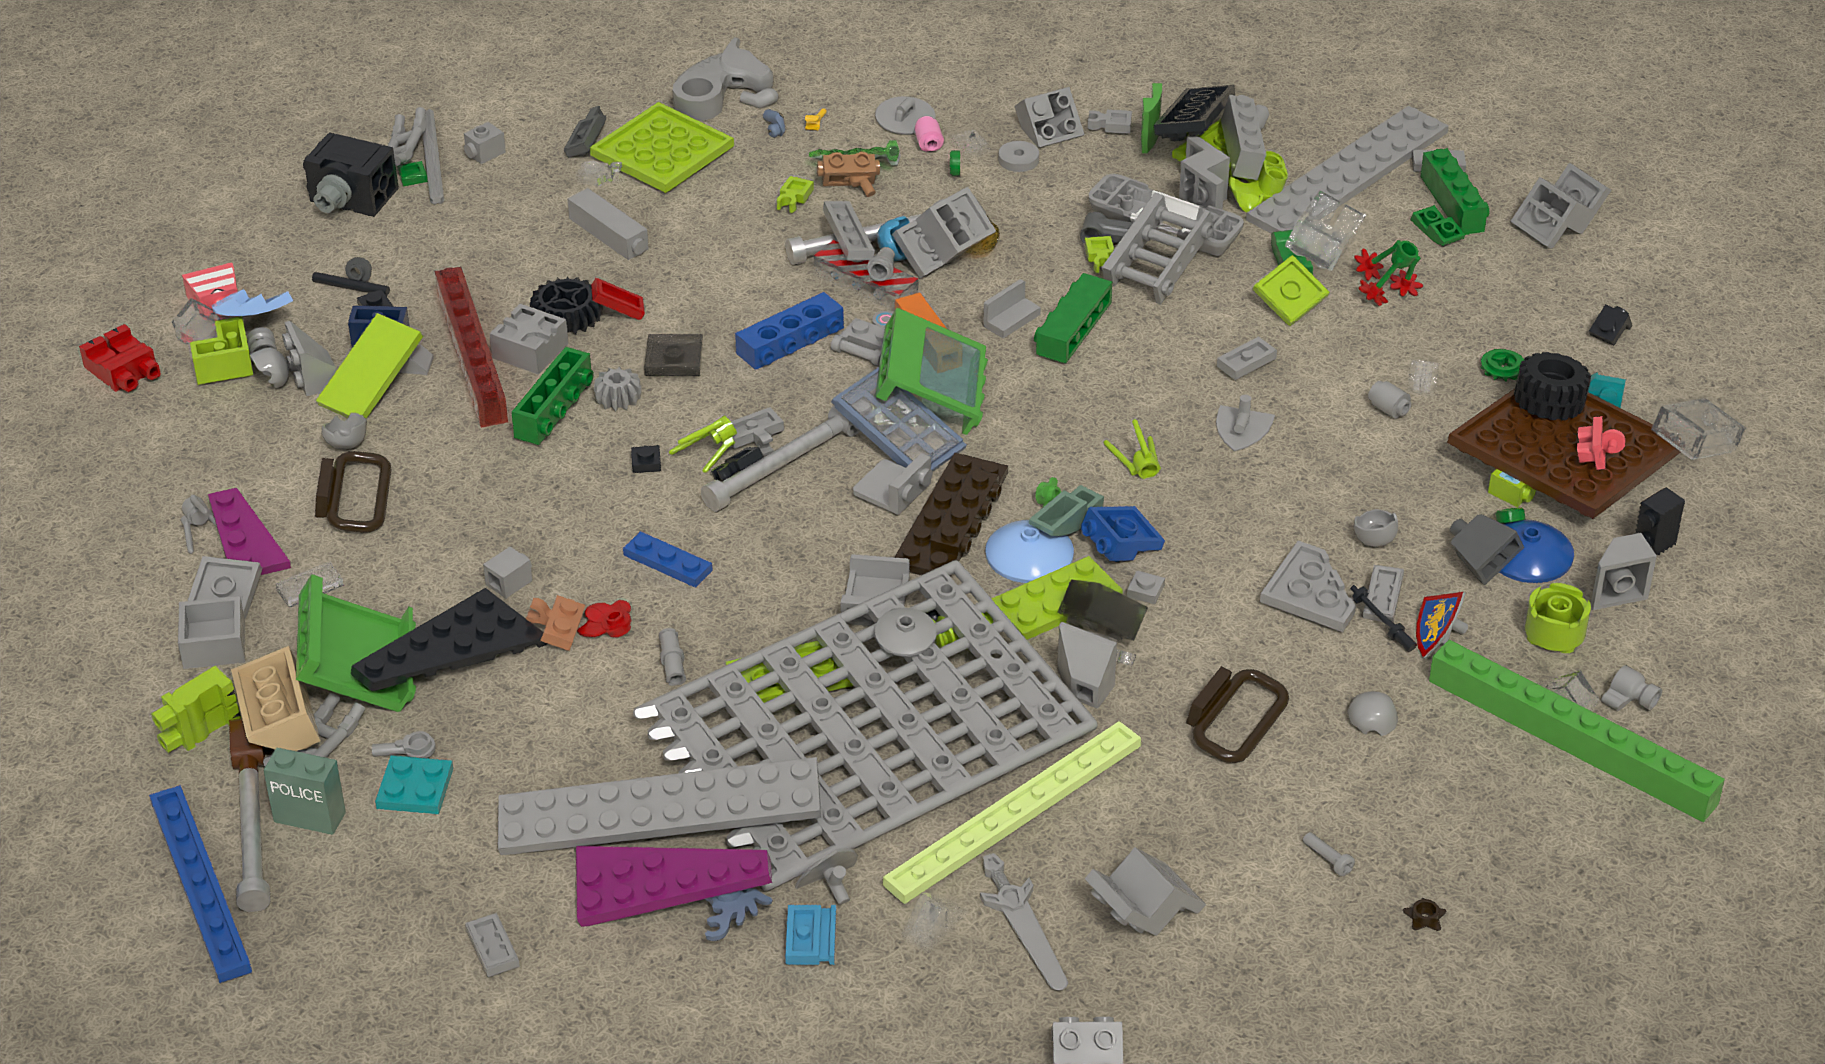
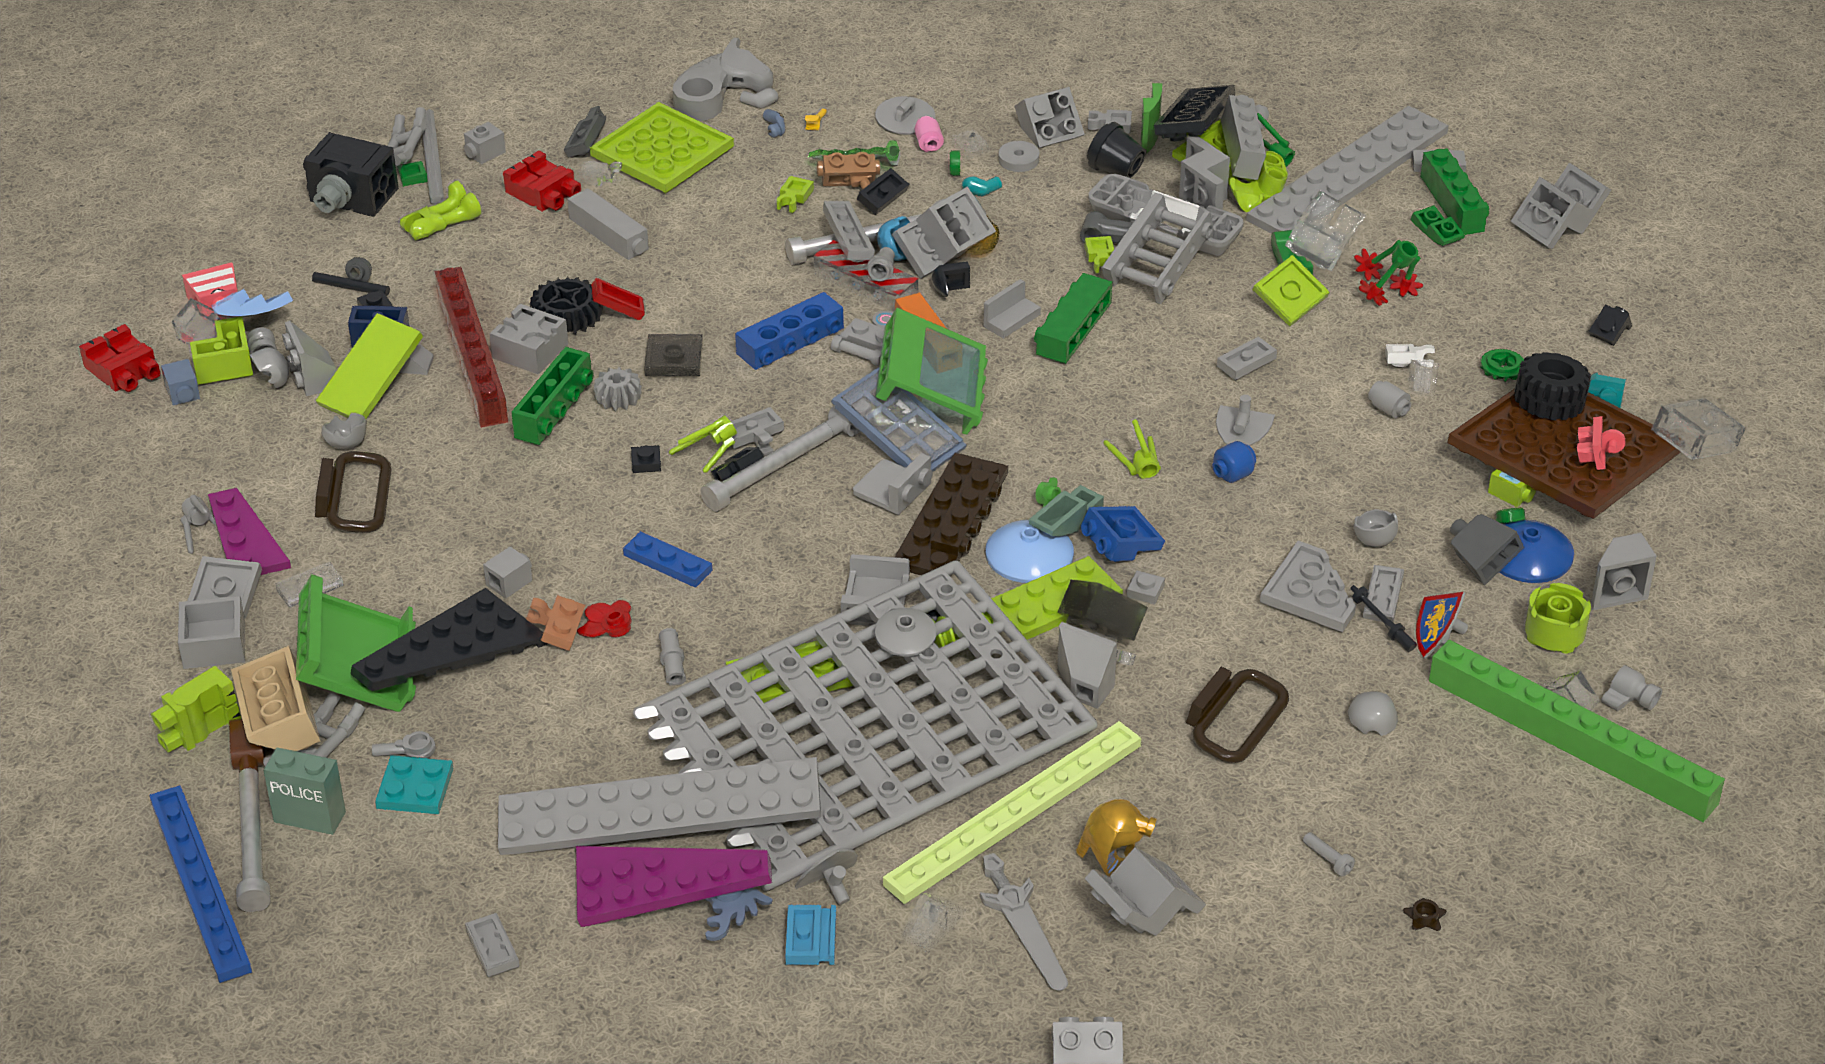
black brick [1634,487,1685,556] -> none
none -> sand blue brick [161,359,200,406]
none -> lime piece [400,181,481,241]
none -> red hips [503,150,581,212]
none -> black plate [856,168,910,215]
none -> black plate [931,261,970,297]
none -> teal arm [962,176,1002,196]
none -> pearl gold piece [1076,799,1157,877]
none -> black piece [1087,122,1146,178]
none -> blue head [1212,441,1256,483]
none -> green plant [1257,113,1295,167]
none -> white plate [1385,344,1435,368]

